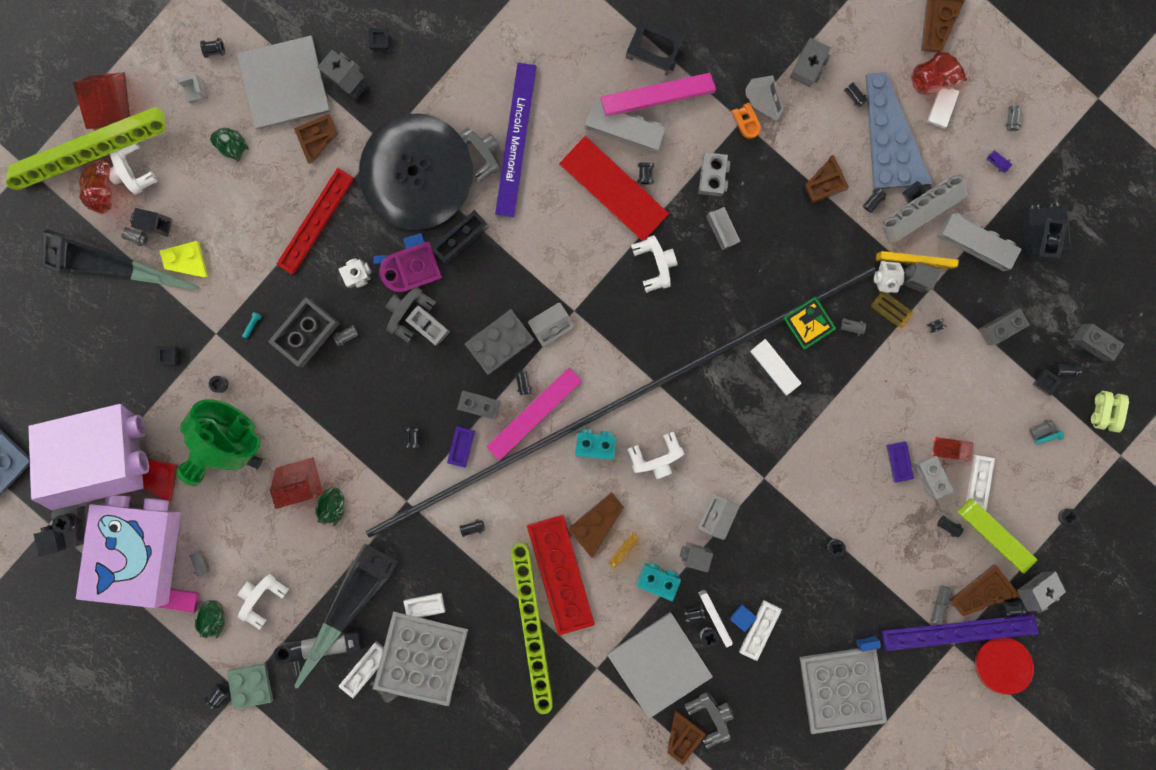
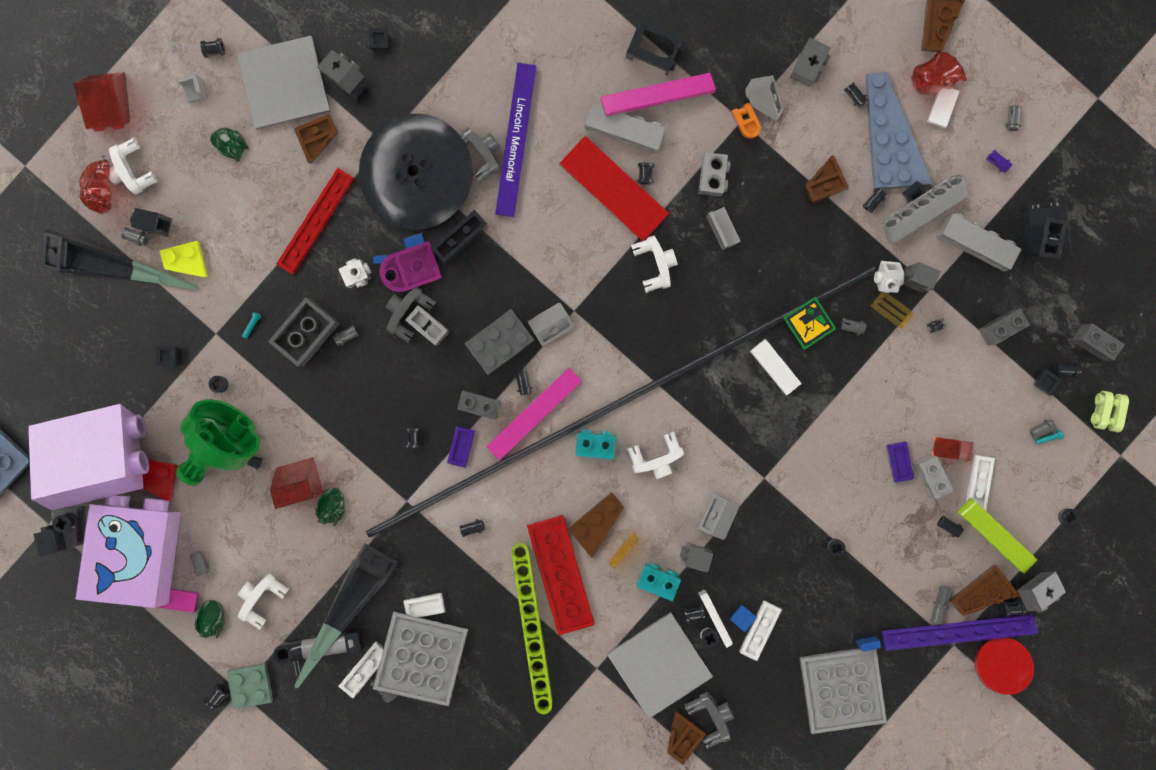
lime beam [6,108,165,190] -> none
yellow tile [876,251,959,269] -> none

